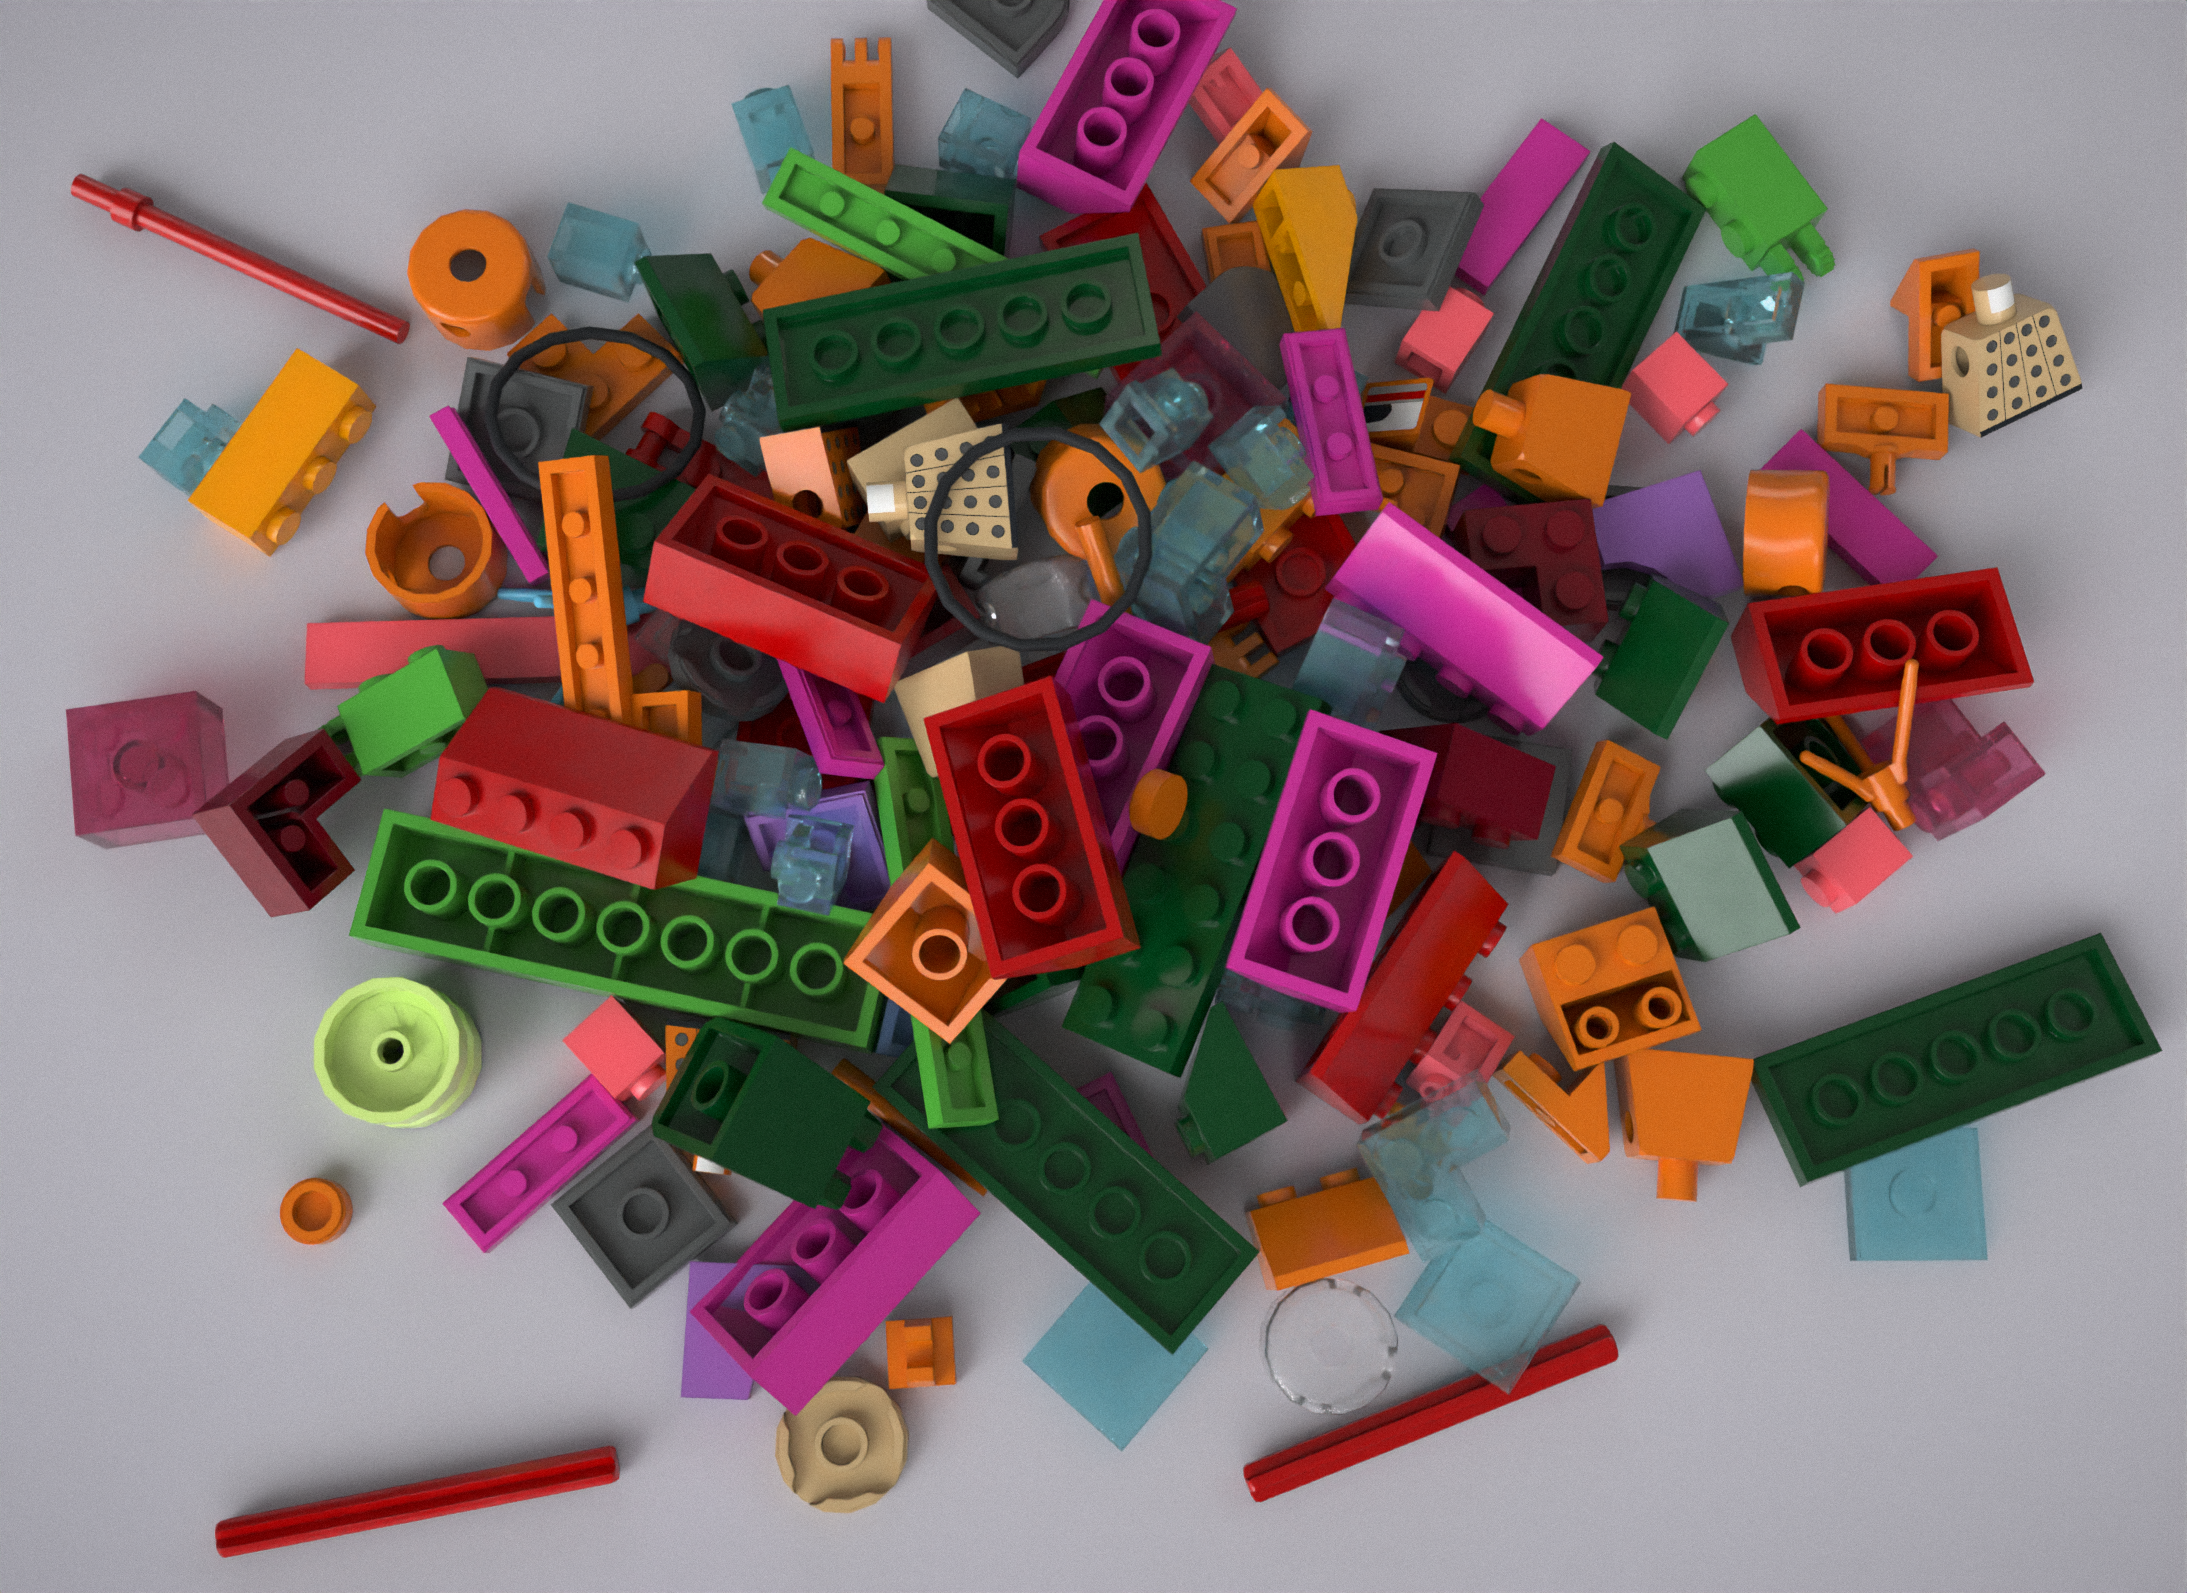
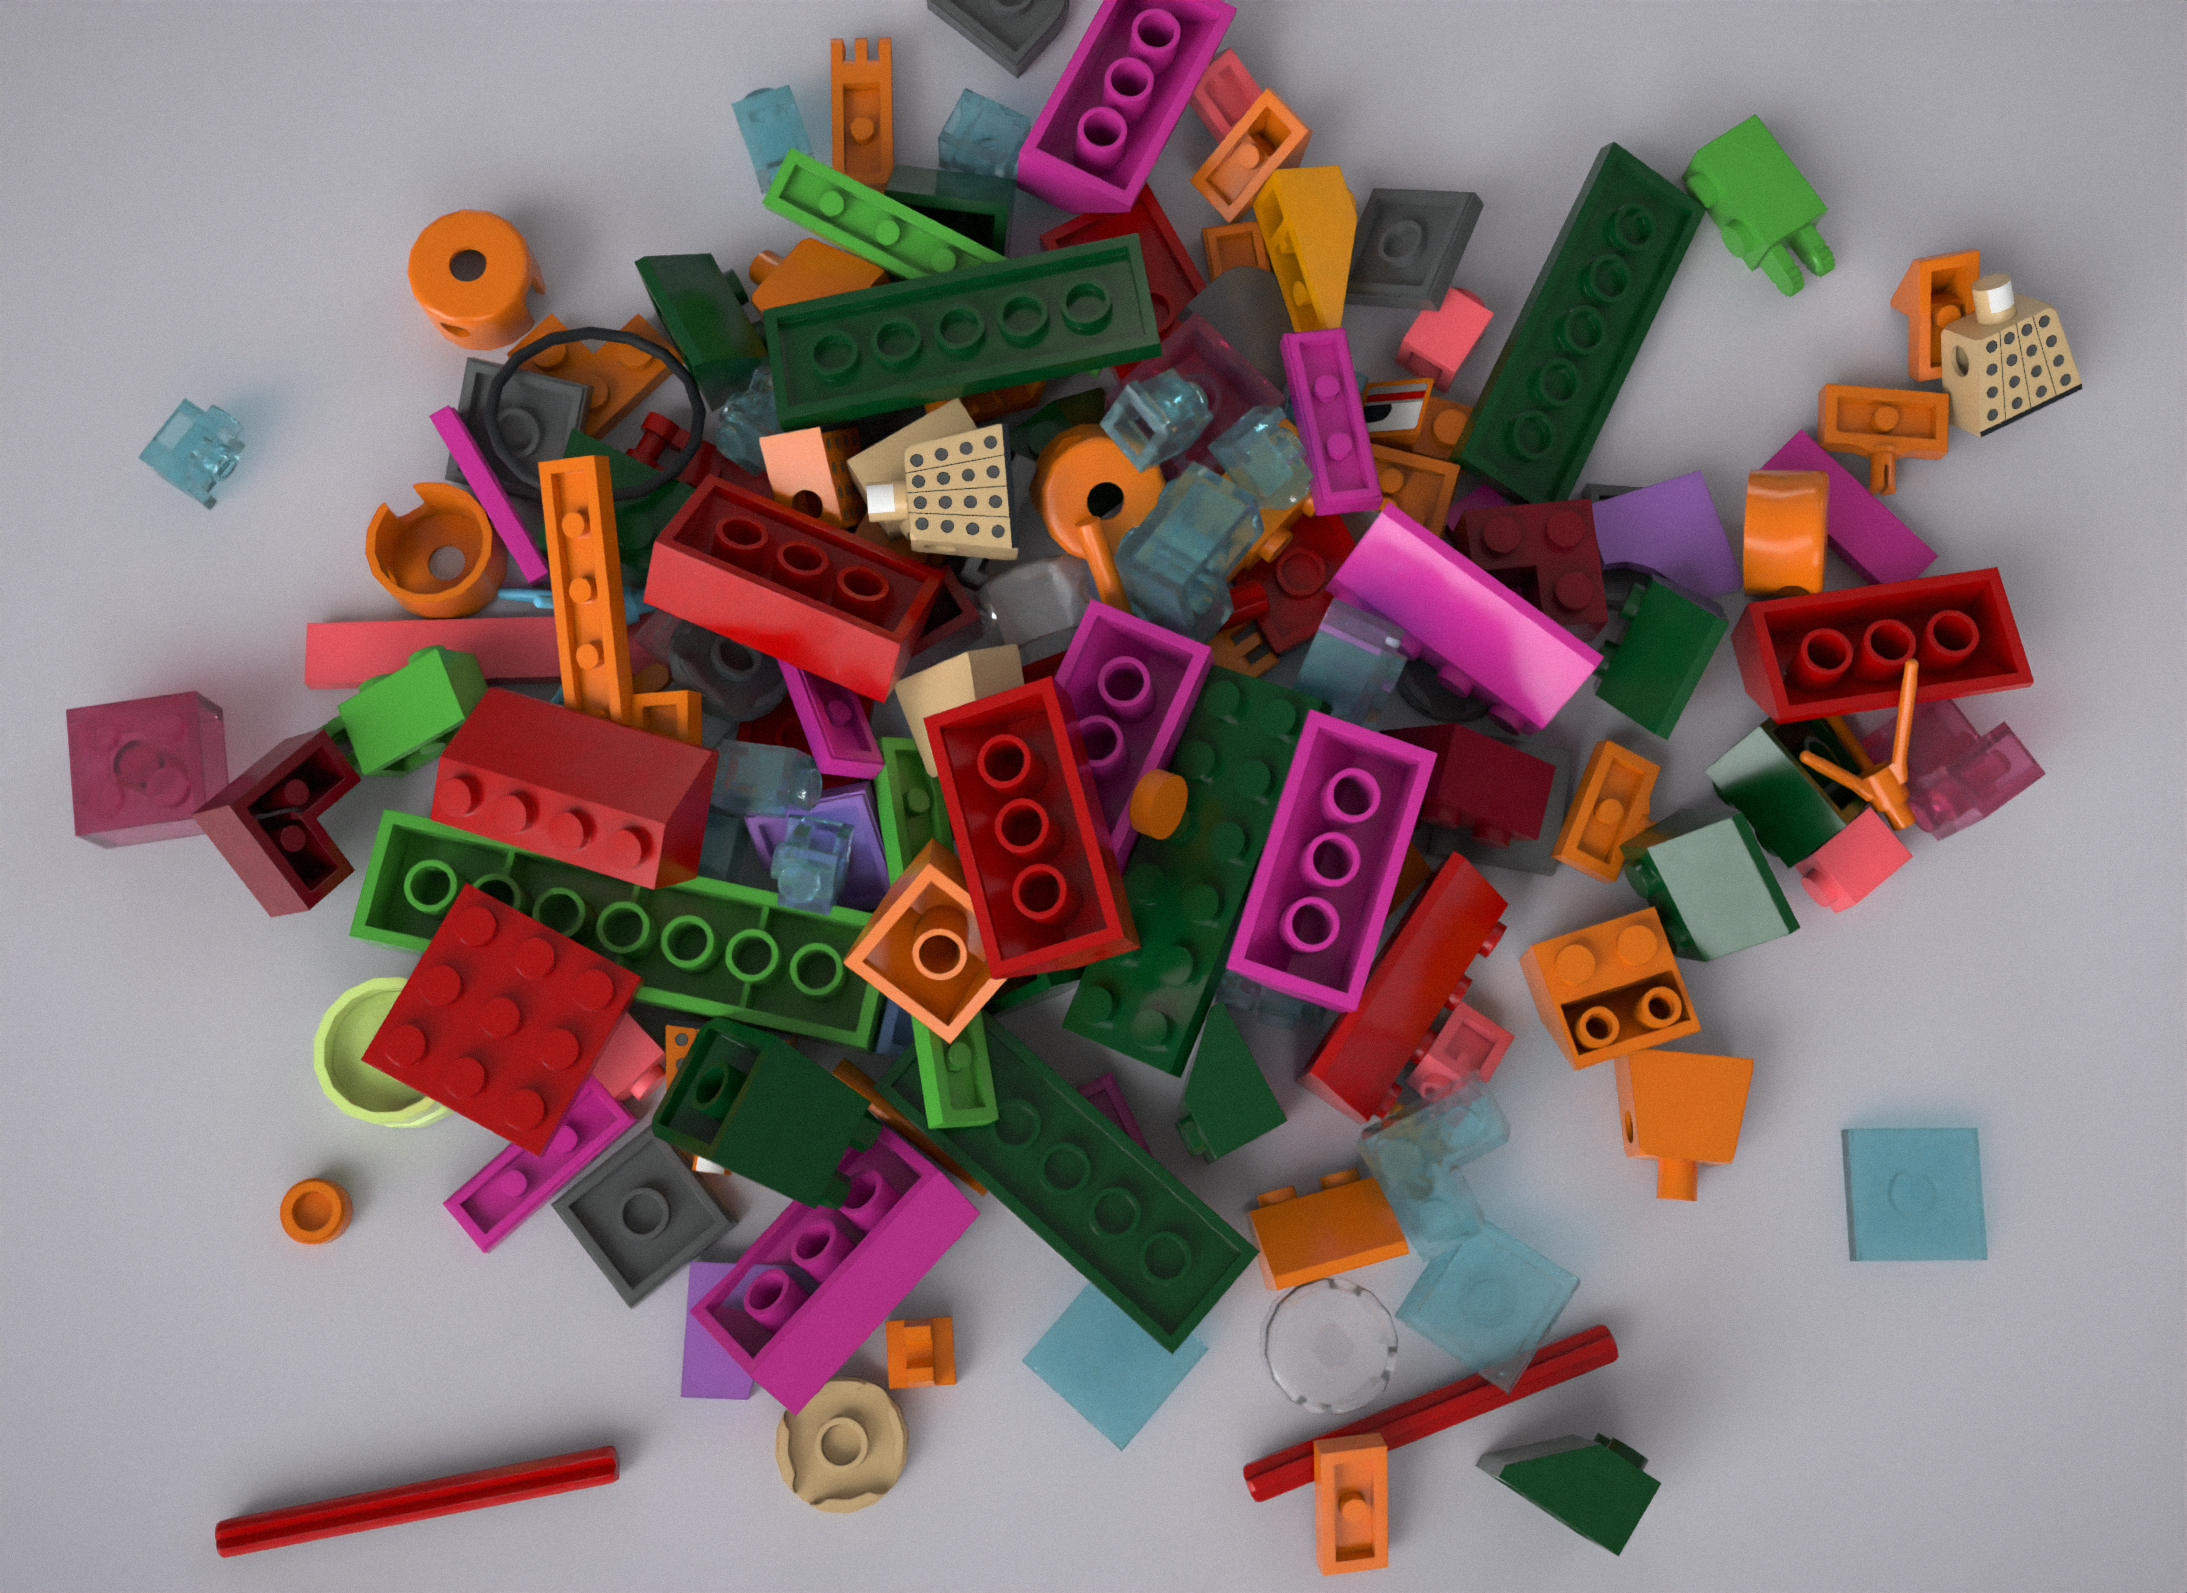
red bar [71,174,410,344] -> none
light orange brick [187,348,376,557] -> none
clear light blue brick [547,202,652,303] -> none
black piece [924,427,1152,652] -> none
dark pink tile [1455,118,1591,296] -> none
orange torso [1473,374,1632,509] -> none
orange slope [1492,1050,1610,1164] -> none
coral brick [1621,331,1728,444] -> none
clear light blue slope [1673,272,1805,365] -> none
dark green plate [1751,933,2163,1187] -> none
none -> red plate [361,883,645,1158]
none -> orange plate [1314,1432,1388,1576]
none -> dark green slope [1475,1433,1661,1557]

